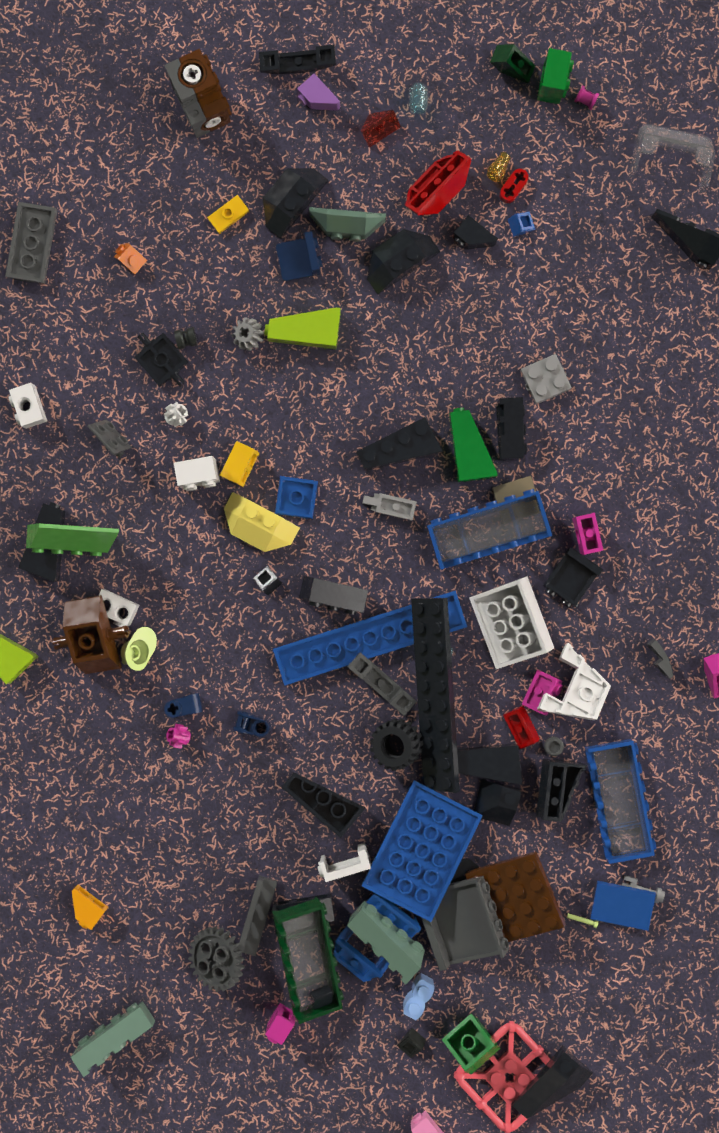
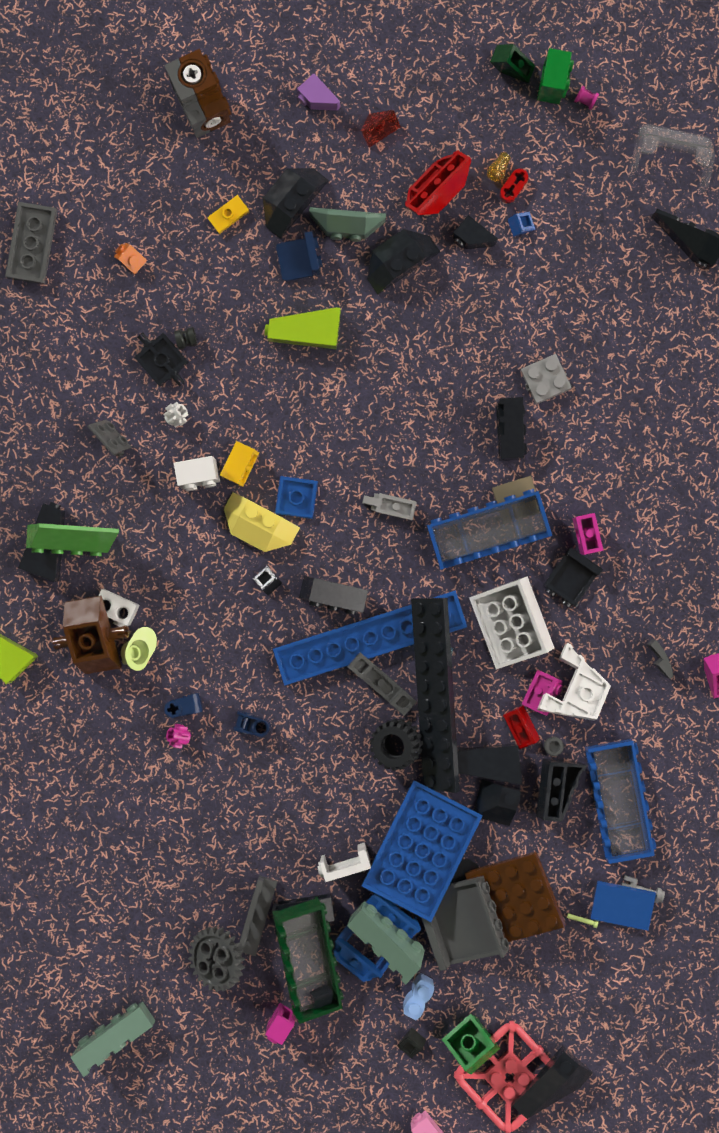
white brick [9,383,47,429] -> none
light orange slope [72,885,108,930] -> none
light grey gear [231,317,264,351] -> none
black slope [259,45,336,74] -> none
black wedge [281,772,365,838] -> none
black wedge [356,417,443,471] -> none
clear light blue brick [409,83,428,114] -> none
green slope [449,408,498,483] -> none

